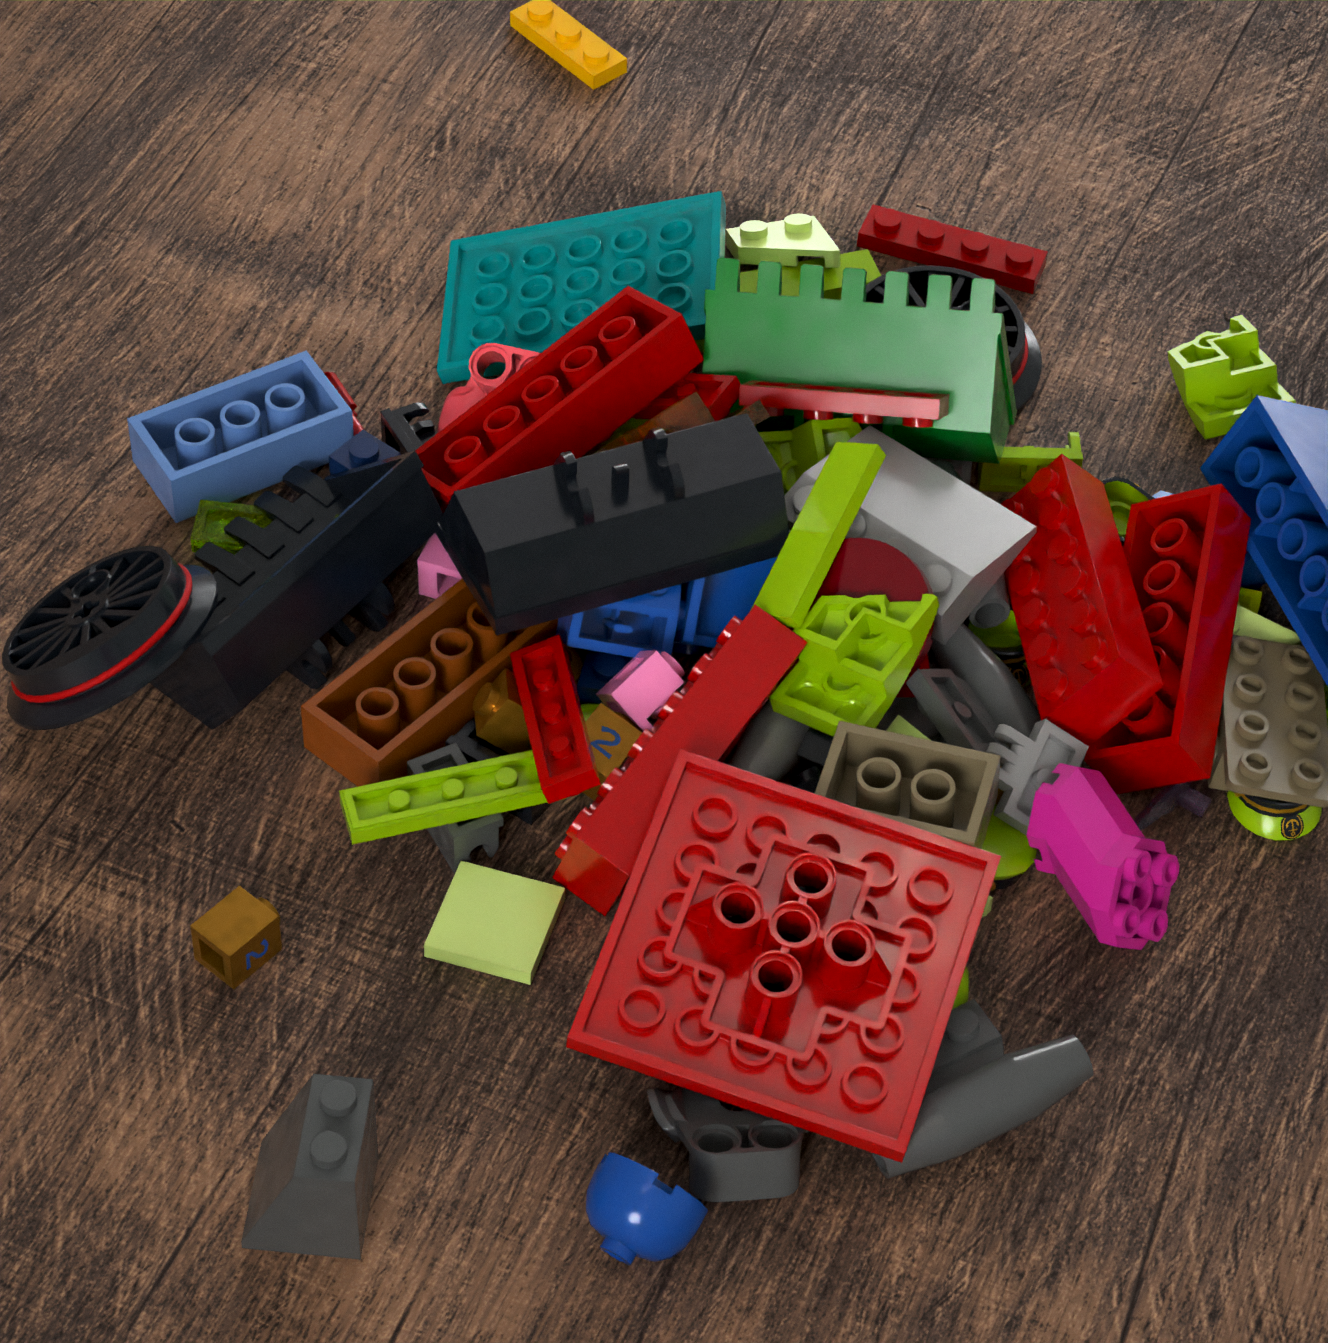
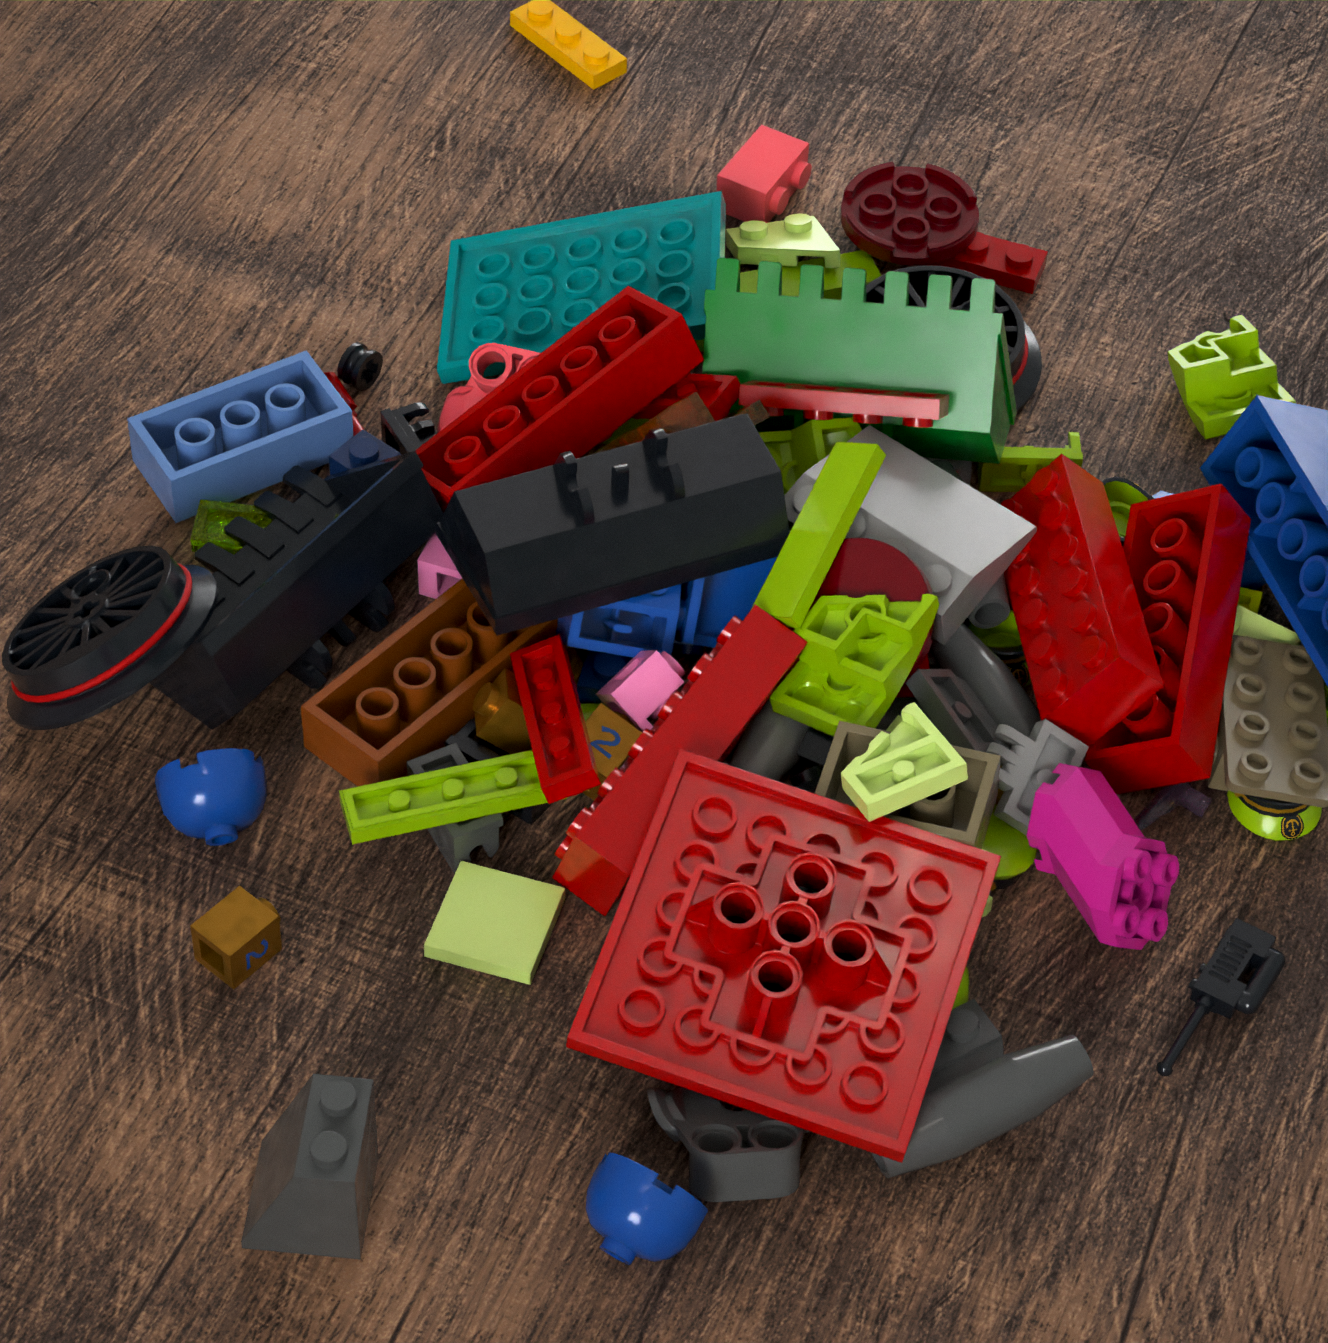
none -> blue cylinder [154,748,267,846]
none -> black bush [337,342,383,391]
none -> coral brick [716,124,812,223]
none -> dark red tile [840,162,979,265]
none -> yellowish green wing [841,702,968,822]
none -> black piece [1156,918,1285,1077]

